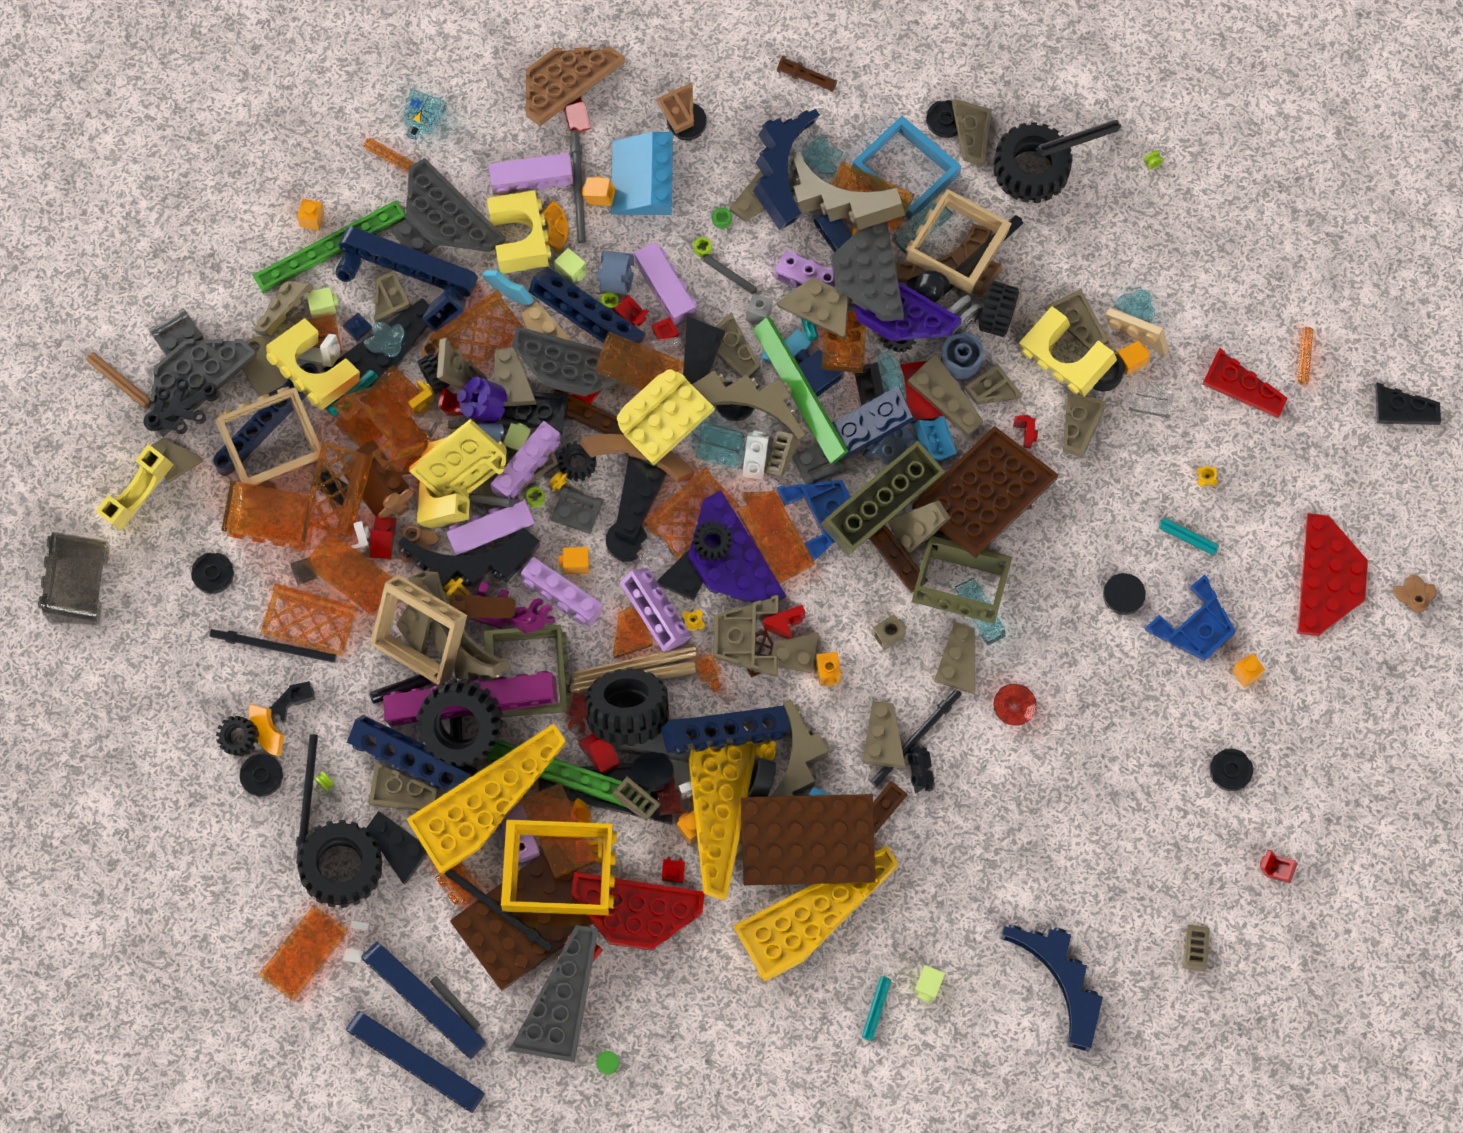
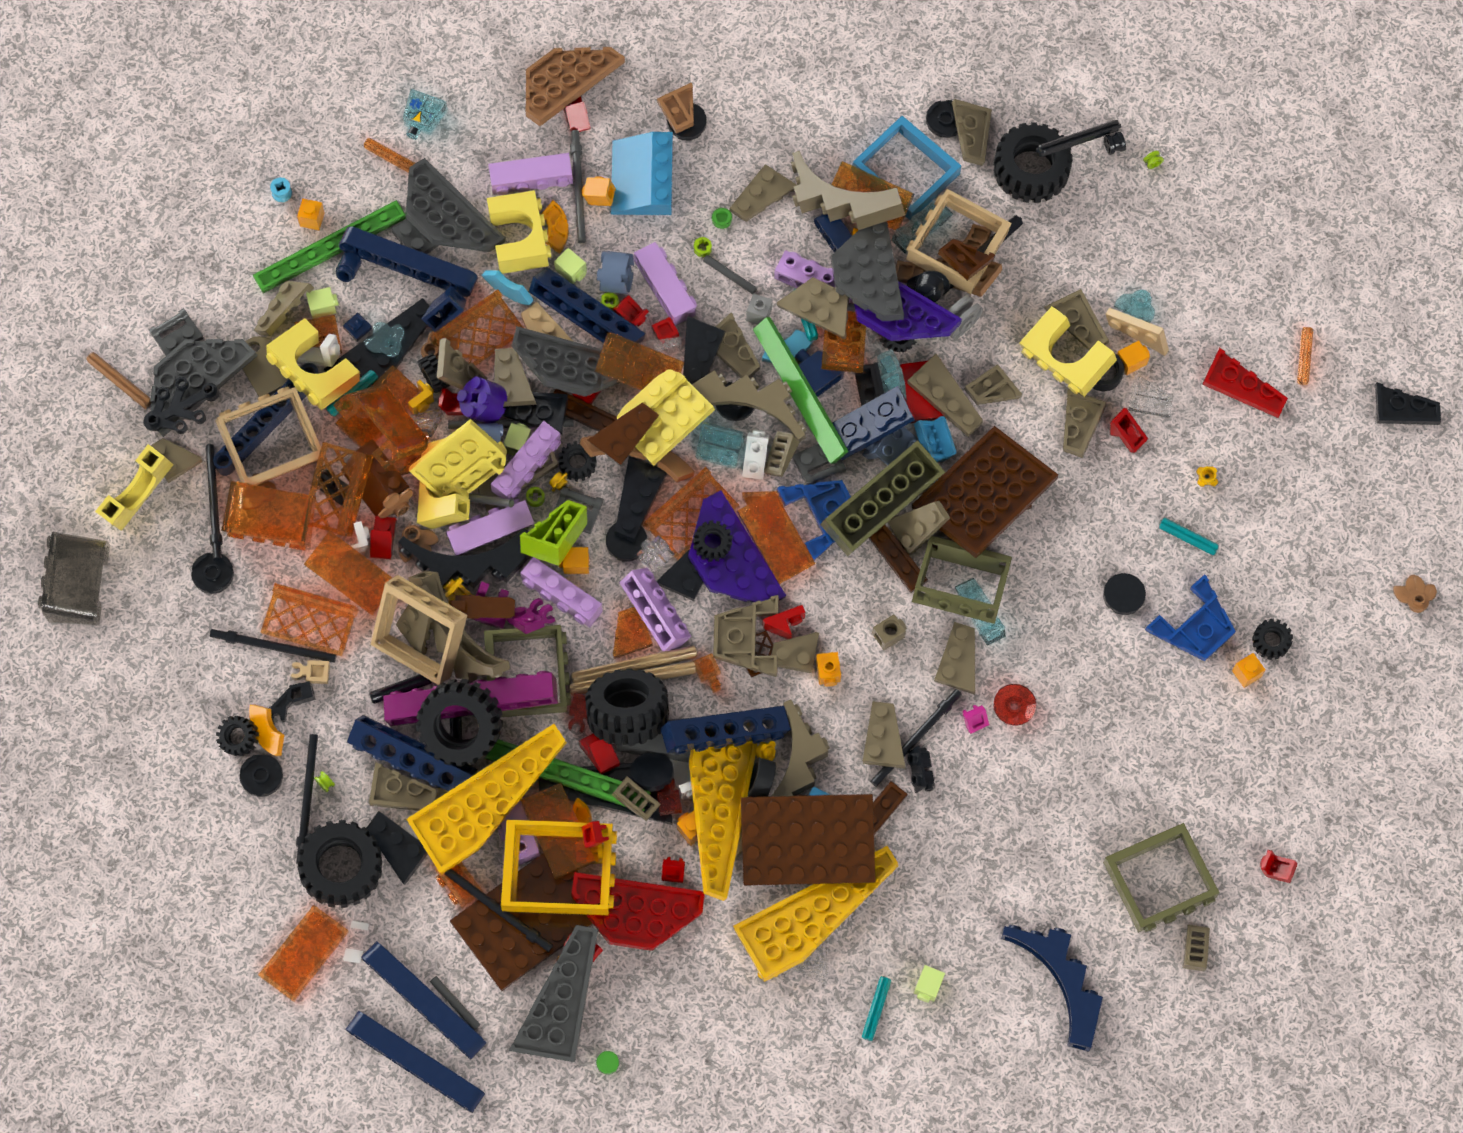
clear smoke plate [290,557,317,585] -> none
dark tan wing [373,270,412,324] -> none
yellow plate [682,609,705,631] -> none
dark blue arch [753,109,820,231] -> none
reddish brown pin [777,55,837,92] -> none
clear light blue plate [803,137,843,174] -> none
sand blue brick [941,332,984,380] -> none
black tyre [979,281,1019,337] -> none
red bracket [1013,414,1038,449] -> none
black tile [1209,749,1253,791] -> none
red plate [1297,513,1368,636] -> none
none -> black bar [206,444,223,561]
none -> medium azure wheel [270,177,292,202]
none -> tan plate [291,660,330,684]
none -> lime wedge [520,500,587,566]
none -> red tile [581,821,609,849]
none -> reddish brown wing [587,402,659,466]
none -> reddish brown wing [938,239,995,281]
none -> dark pink tile [963,705,989,734]
none -> olive window [1103,823,1220,933]
none -> black wheel [1104,131,1126,155]
none -> red slope [1110,408,1148,453]
none -> black tyre [1252,619,1293,660]

